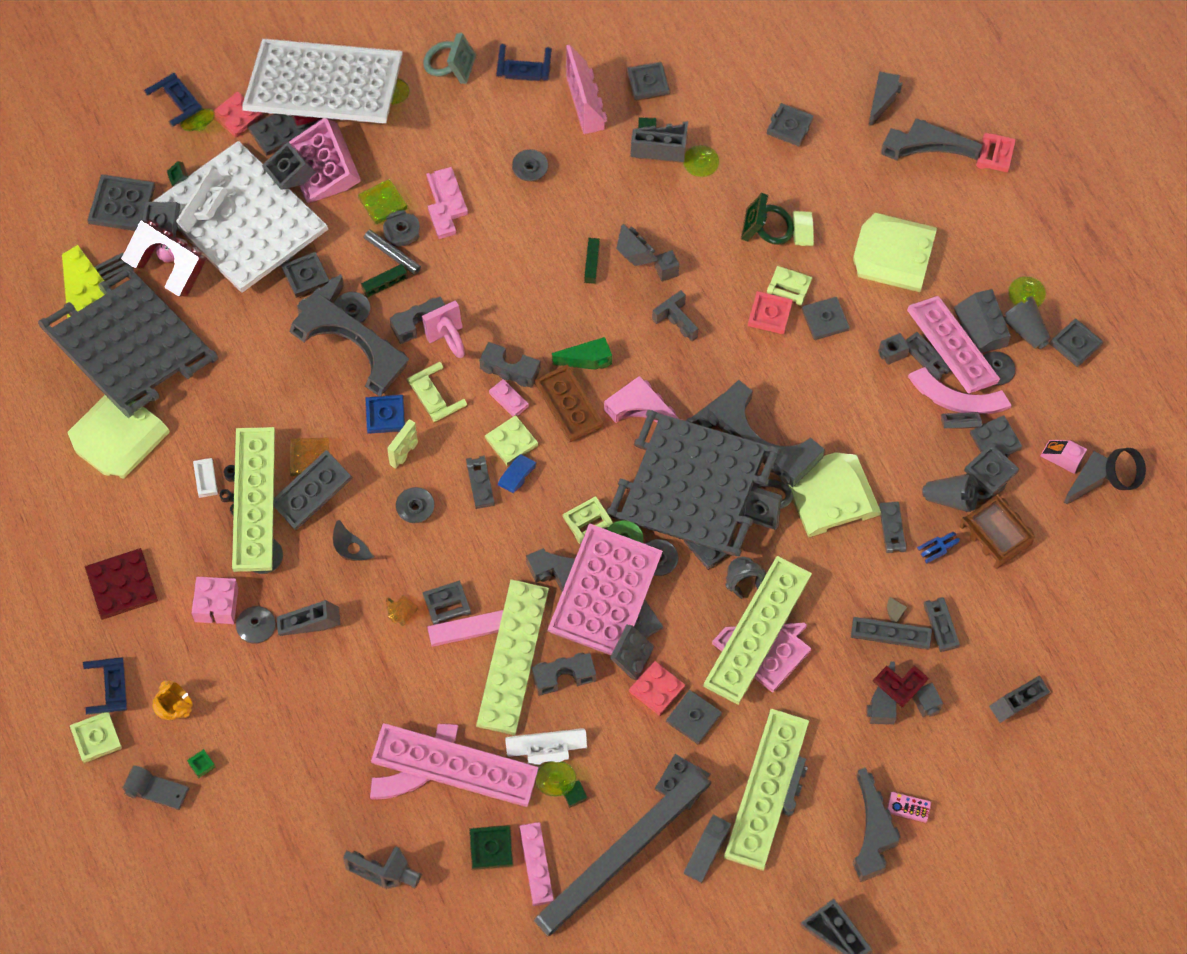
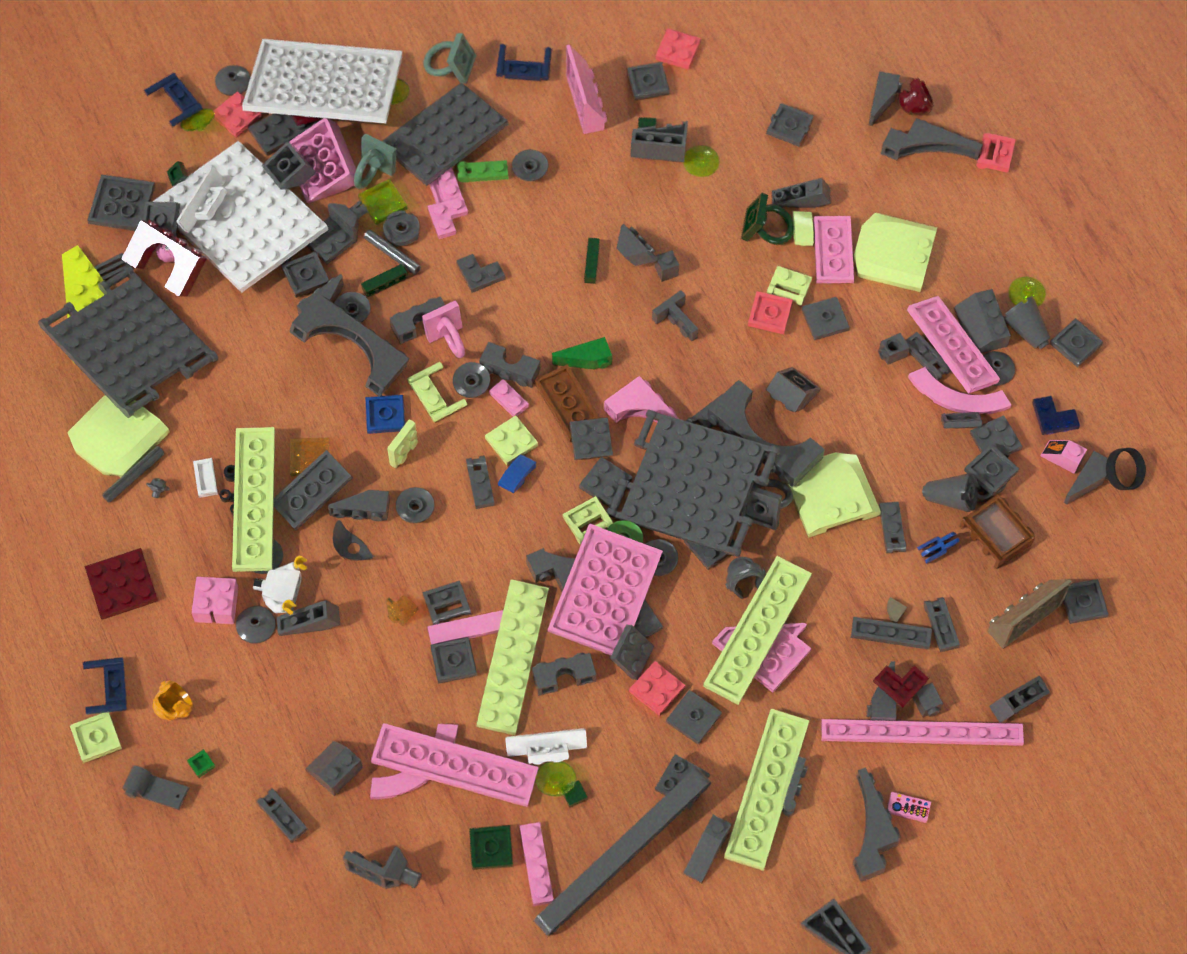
none -> dark grey axle [102,446,164,502]
none -> dark grey plant [146,478,170,498]
none -> dark grey dish [215,65,250,96]
none -> white torso [253,556,307,615]
none -> dark grey plate [256,788,308,843]
none -> dark grey slope [306,741,363,796]
none -> dark grey plate [307,201,368,264]
none -> dark grey slope [328,490,390,522]
none -> sand green tile [354,133,396,189]
none -> dark grey plate [382,82,508,186]
none -> dark grey plate [430,637,477,684]
none -> dark grey dish [453,362,490,398]
none -> dark grey plate [456,254,505,293]
none -> bright green plate [457,160,508,182]
none -> dark grey plate [569,418,613,460]
none -> dark grey plate [579,457,633,508]
none -> coral plate [656,28,701,70]
none -> dark grey slope [766,367,821,412]
none -> dark grey slope [772,178,831,208]
none -> bright pink plate [813,216,854,283]
none -> bright pink plate [821,719,1024,746]
none -> dark red helmet [899,78,933,115]
none -> dark tan slope [987,579,1072,649]
none -> clear blue plate [1032,396,1080,435]
none -> dark grey plate [1063,579,1109,624]

